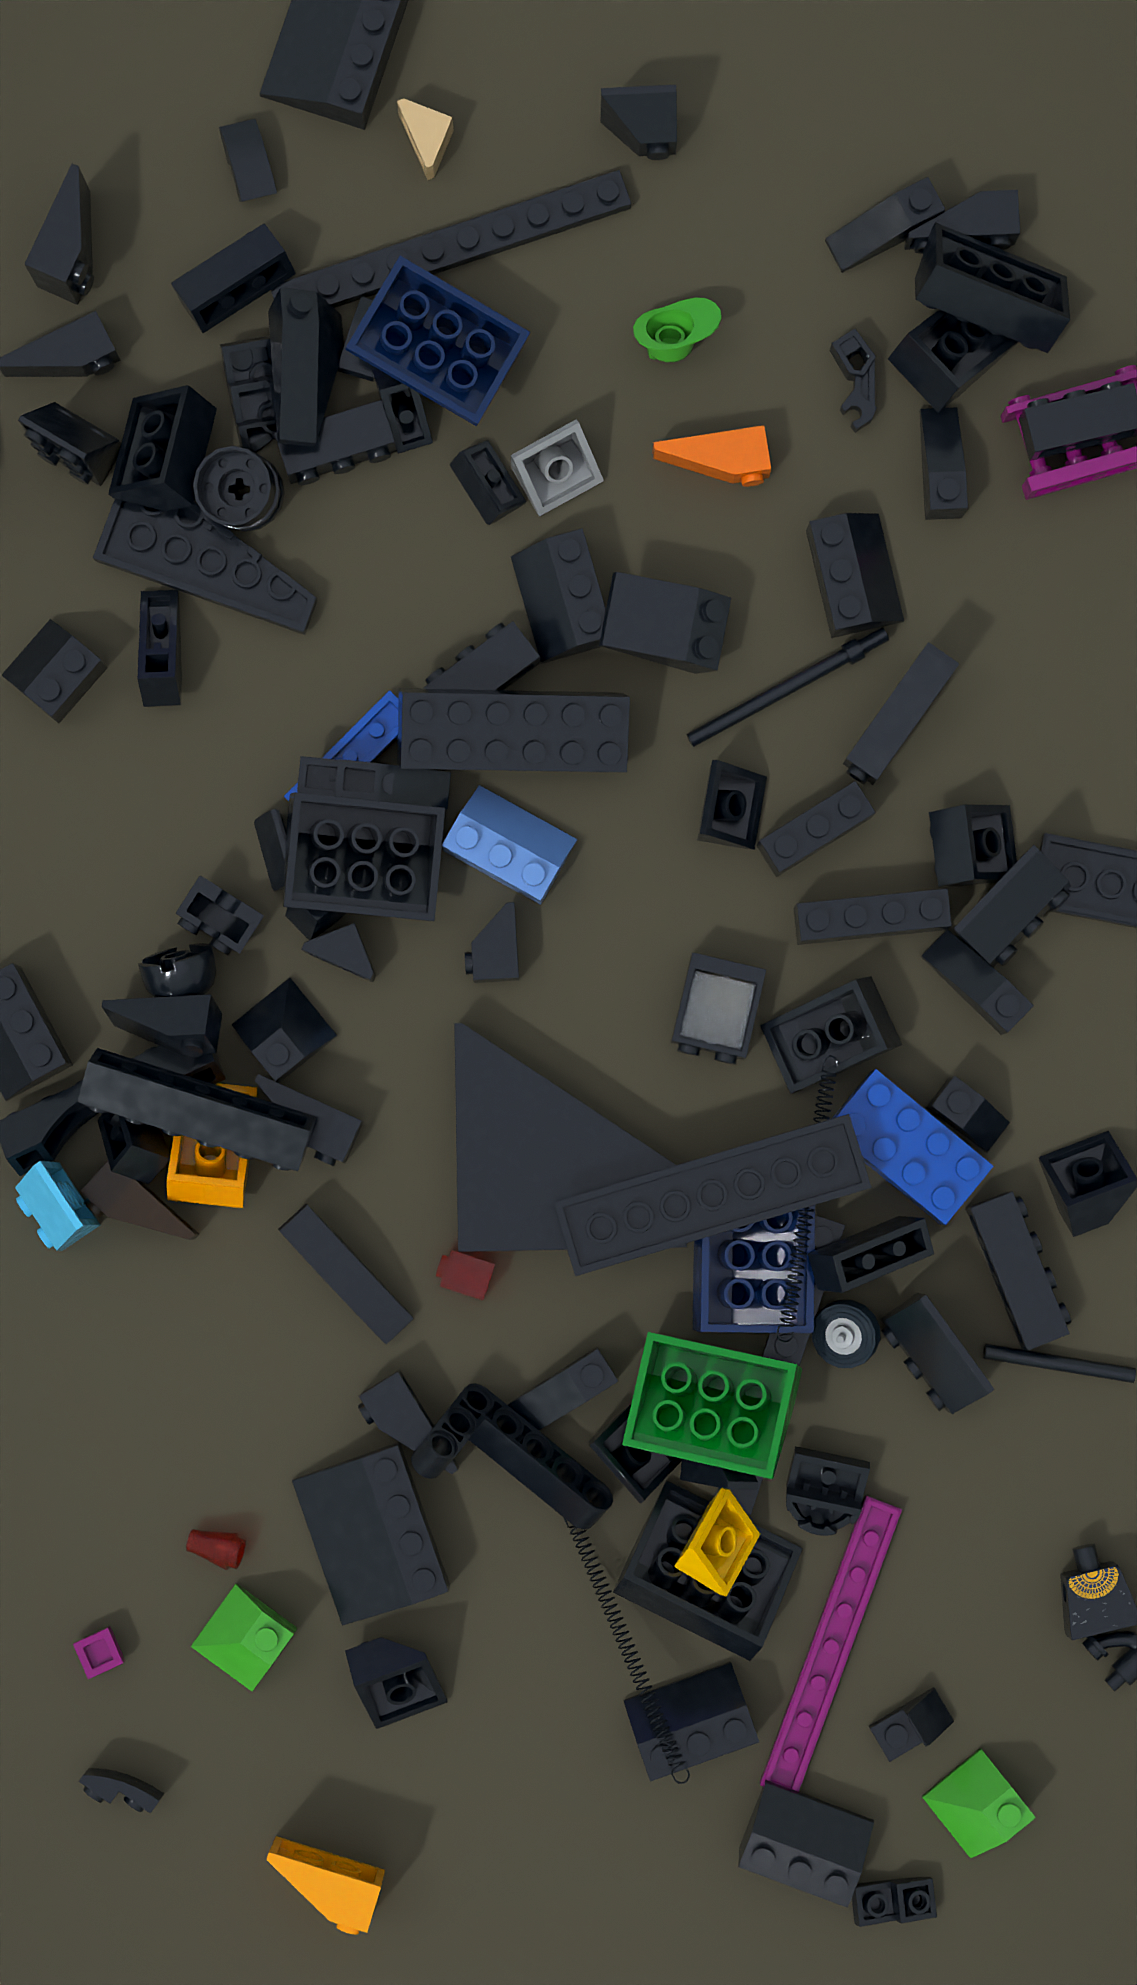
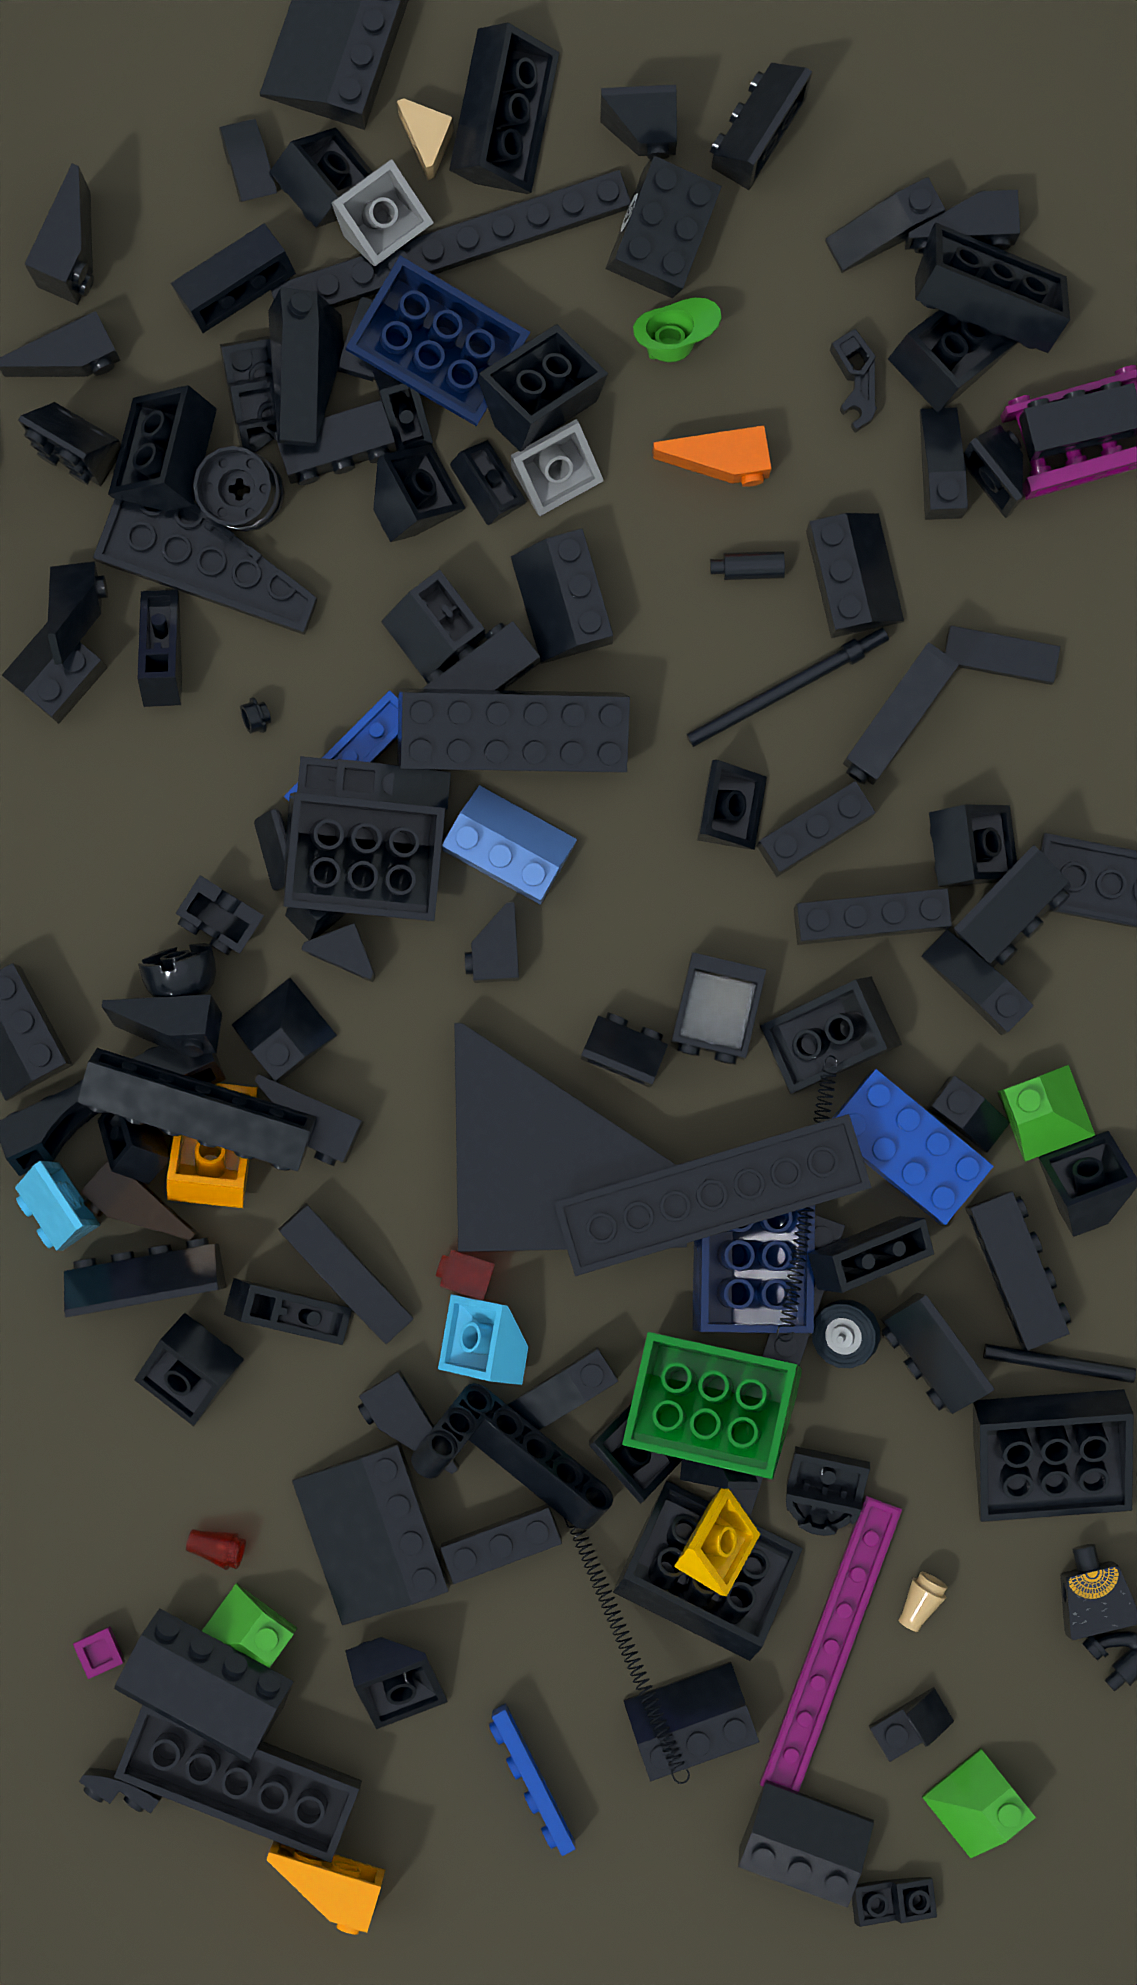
black slope [599,572,731,674] -> none
none -> black slope [47,561,108,665]
none -> black slope [64,1237,226,1318]
none -> black slope [114,1608,294,1763]
none -> black brick [114,1705,362,1863]
none -> black slope [134,1313,244,1426]
none -> black slope [224,1278,352,1345]
none -> black plate [240,697,271,734]
none -> black slope [269,127,373,228]
none -> light grey slope [331,159,434,266]
none -> black slope [373,444,466,542]
none -> black slope [381,569,486,680]
none -> medium azure slope [438,1294,528,1385]
none -> black brick [440,1504,562,1585]
none -> black slope [449,22,560,194]
none -> black slope [478,324,608,452]
none -> blue plate [489,1704,576,1856]
none -> black slope [581,1012,668,1088]
none -> black brick [605,156,722,299]
none -> black slope [710,63,812,190]
none -> black cylinder [710,551,785,580]
none -> tan cone [898,1572,948,1632]
none -> black tile [944,626,1061,685]
none -> black slope [964,425,1023,518]
none -> black slope [973,1389,1134,1522]
none -> bright green slope [997,1065,1095,1162]

